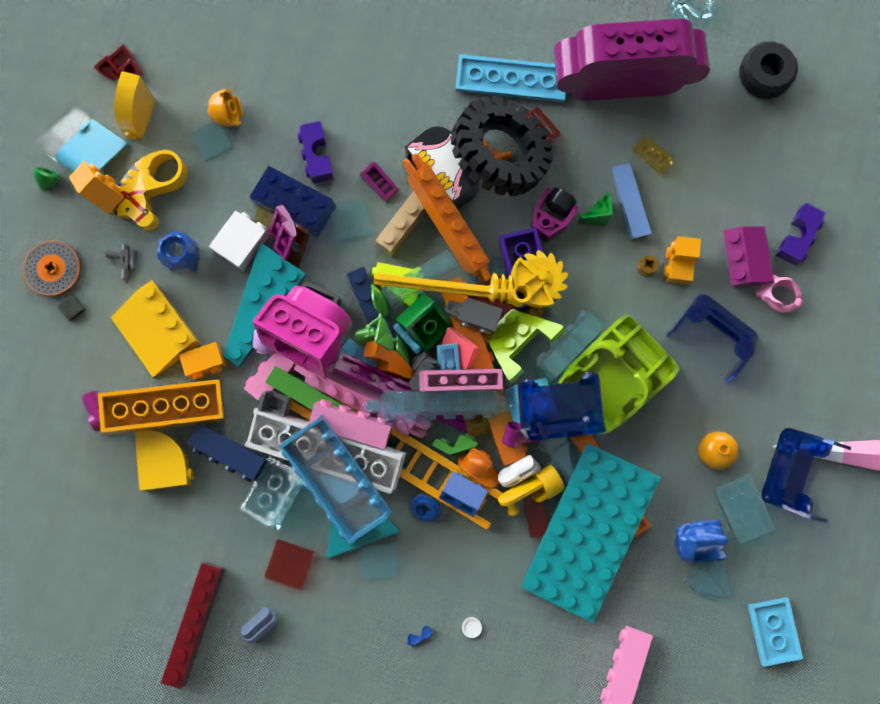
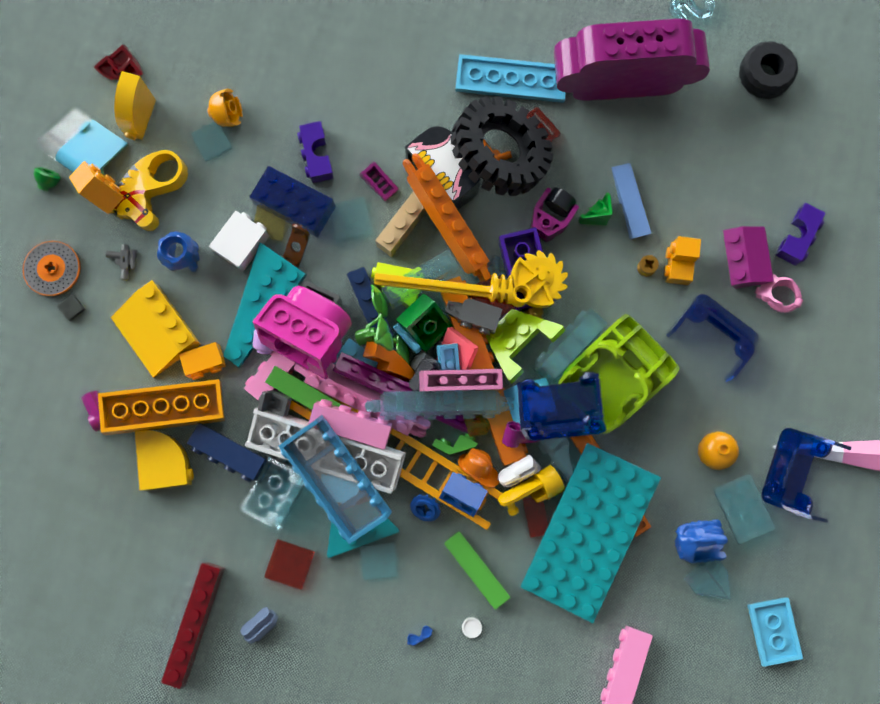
magenta slope [268,205,297,261] -> none
clear yellow slope [633,136,673,175] -> none
none -> bright green slope [444,531,511,610]

